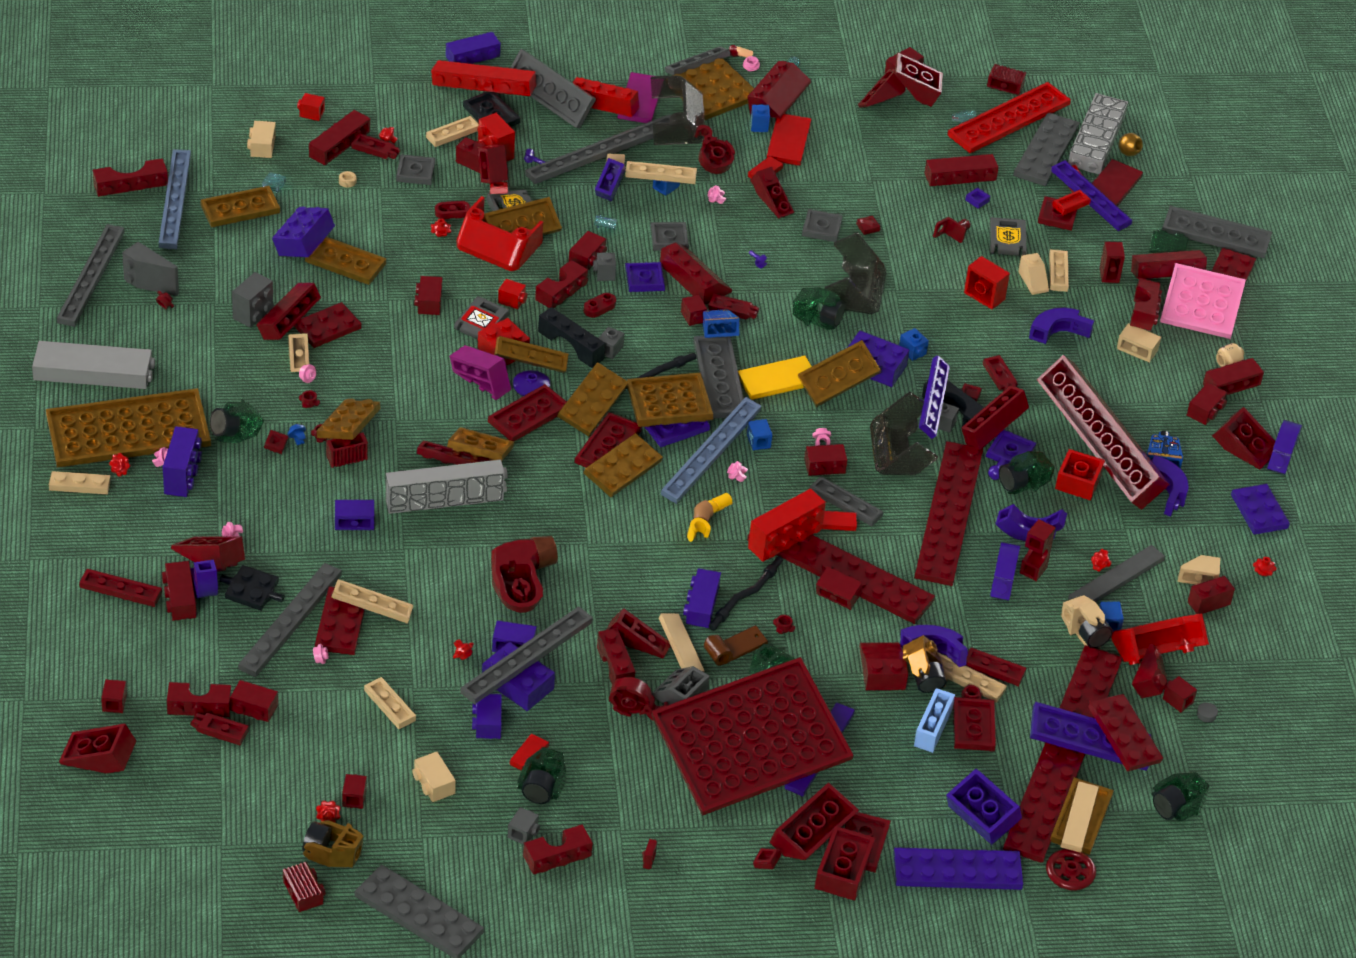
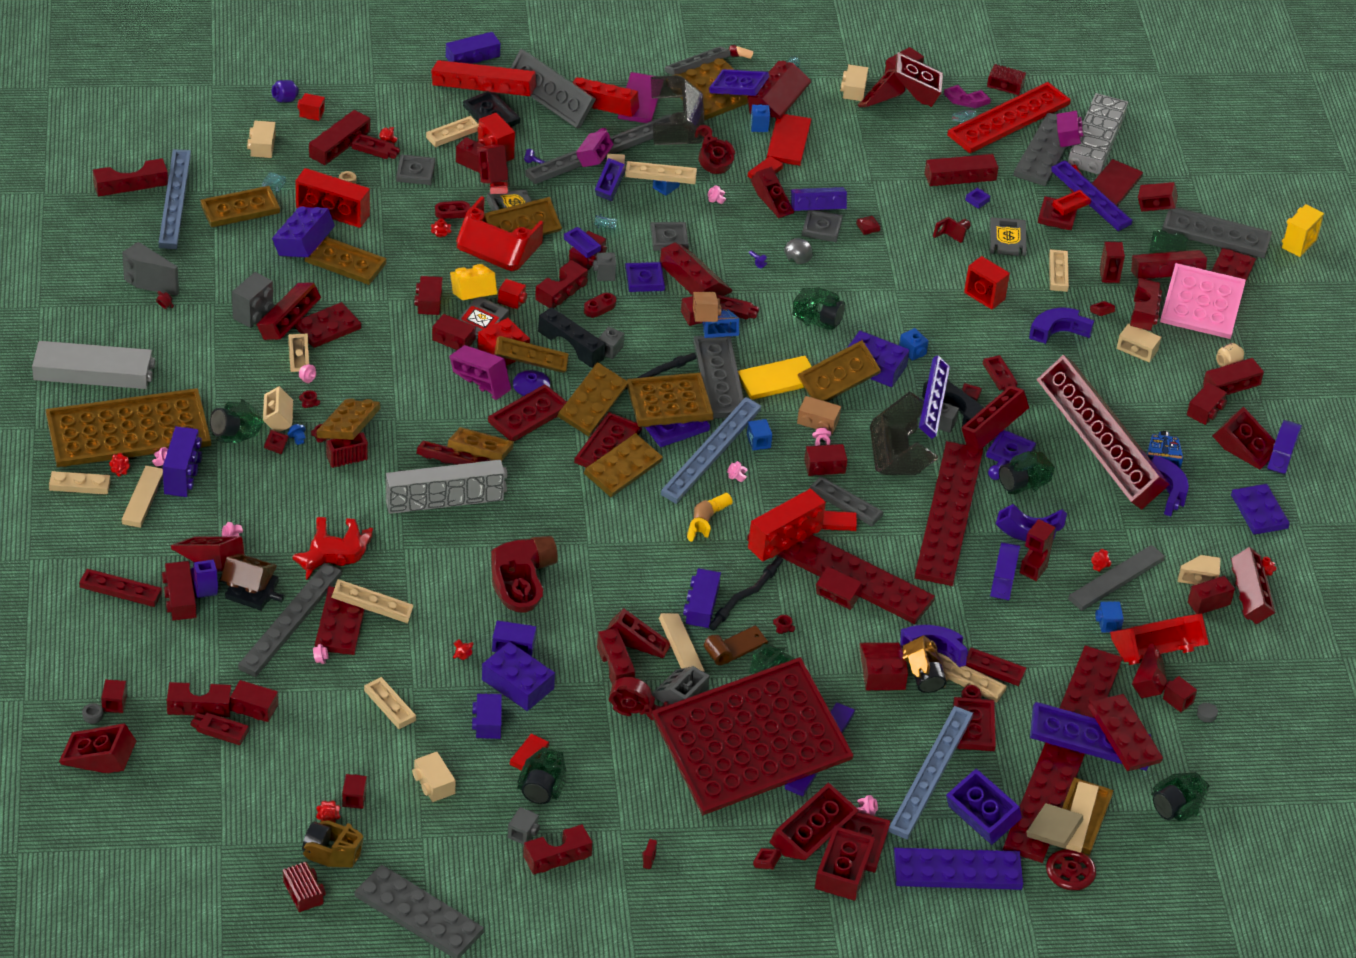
dark grey plate [57,224,124,327] -> none
dark purple brick [335,500,374,530] -> none
dark grey plate [460,606,593,705] -> none
bright pink plate [743,56,760,72] -> none
clear smoke windscreen [824,232,886,315] -> none
light blue brick [914,688,955,753] -> none
tan slope [1018,253,1049,295] -> none
red brick [1055,449,1105,500] -> none
tan piece [1061,595,1113,648] -> none
pearl gold piece [1119,133,1143,157] -> none
none -> dark grey tile [82,703,104,724]
none -> tan tile [122,466,163,528]
none -> reddish brown slope [221,554,277,593]
none -> tan brick [263,386,293,433]
none -> dark purple head [271,80,299,103]
none -> red animal [292,517,373,580]
none -> red brick [295,168,370,228]
none -> dark red brick [432,314,476,350]
none -> yellow brick [450,264,497,300]
none -> dark purple tile [564,227,601,258]
none -> magenta hinge [576,128,613,167]
none -> medium nougat brick [693,292,721,322]
none -> dark purple tile [709,69,769,96]
none -> flat silver hair [784,238,813,264]
none -> dark purple brick [791,187,847,211]
none -> medium nougat brick [797,396,841,434]
none -> tan brick [840,64,868,101]
none -> bright pink plate [857,795,878,816]
none -> sand blue plate [889,706,973,840]
none -> magenta tile [943,85,991,108]
none -> dark tan tile [1027,803,1084,849]
none -> magenta brick [1057,111,1084,147]
none -> dark red tile [1090,301,1115,316]
none -> dark red brick [1138,182,1178,212]
none -> brick [1231,547,1275,624]
none -> yellow container [1282,204,1324,257]

